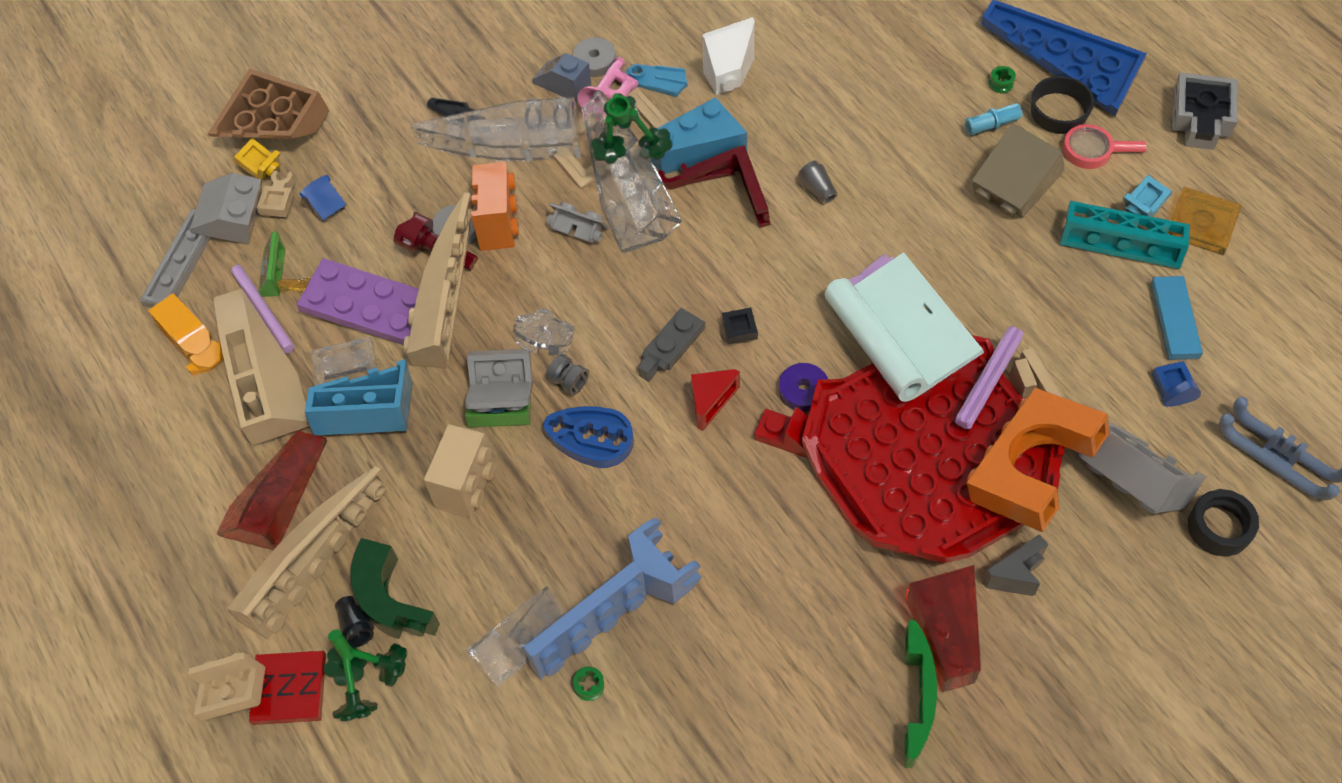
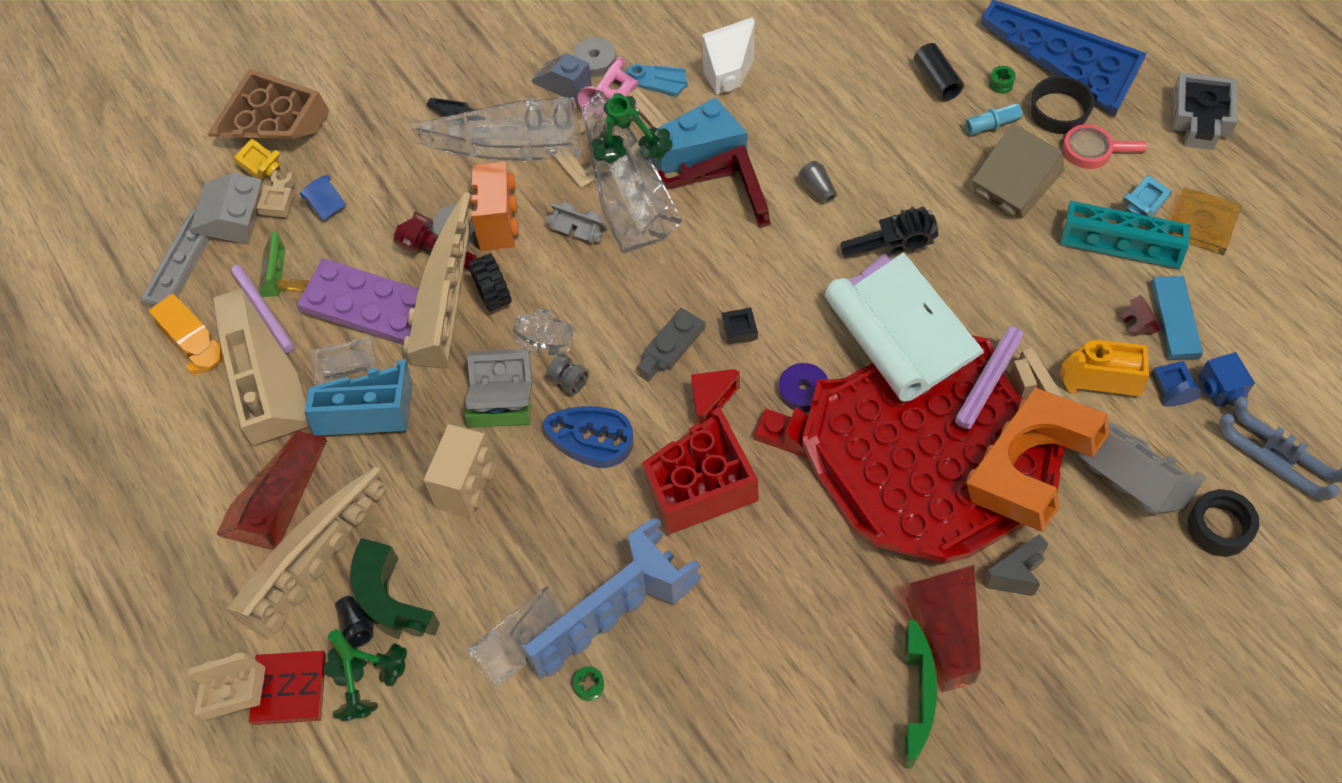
none -> black tyre [468,253,512,312]
none -> red wedge [642,407,759,535]
none -> black gear [840,206,939,258]
none -> black pin [914,43,964,101]
none -> light orange piece [1060,340,1149,396]
none -> dark red tile [1120,295,1162,336]
none -> blue brick [1198,352,1255,407]

